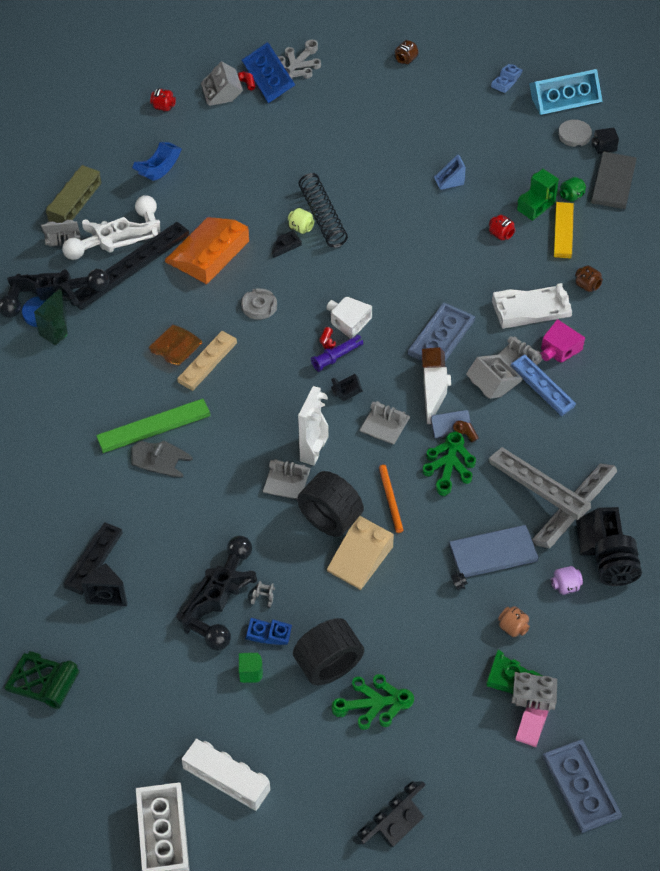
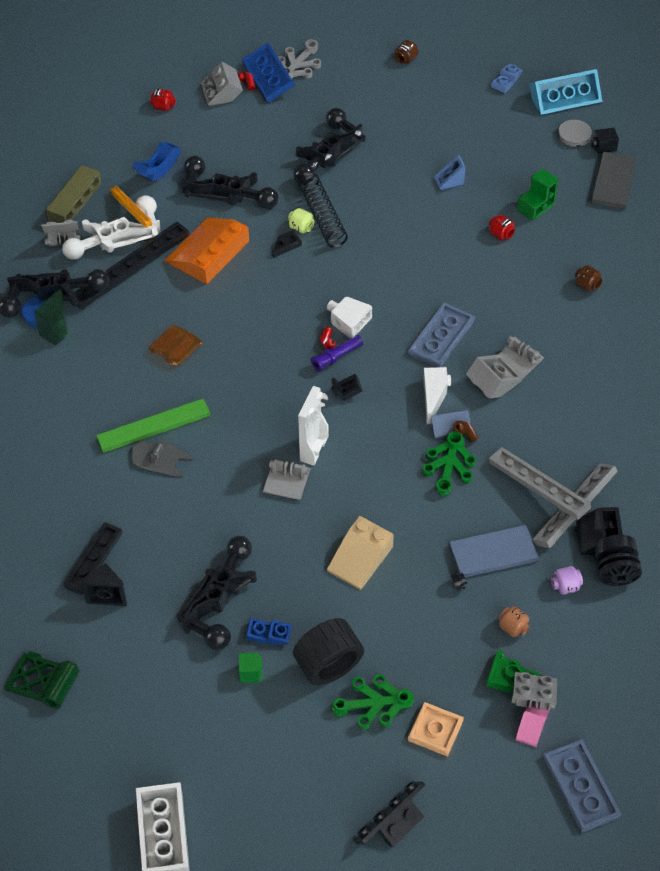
tan plate [177,331,237,391] -> none
white brick [182,739,270,811] -> none
light grey tile [241,288,277,320] -> none
light grey piece [251,581,275,608] -> none
black tyre [297,471,364,537] -> none
light grey hinge [360,401,410,445] -> none
orange bar [379,465,404,533] -> none
reddish brown brick [422,347,445,368] -> none
white piece [492,283,572,329] -> none
medium blue tile [511,354,576,417] -> none
dark pink torso [541,319,585,362] -> none
yellow tile [554,202,574,258] -> none
green head [560,177,586,202] -> none
none -> light orange axle [110,186,152,228]
none -> black piece [182,155,279,209]
none -> black piece [293,108,366,185]
none -> light nougat tile [408,702,464,757]

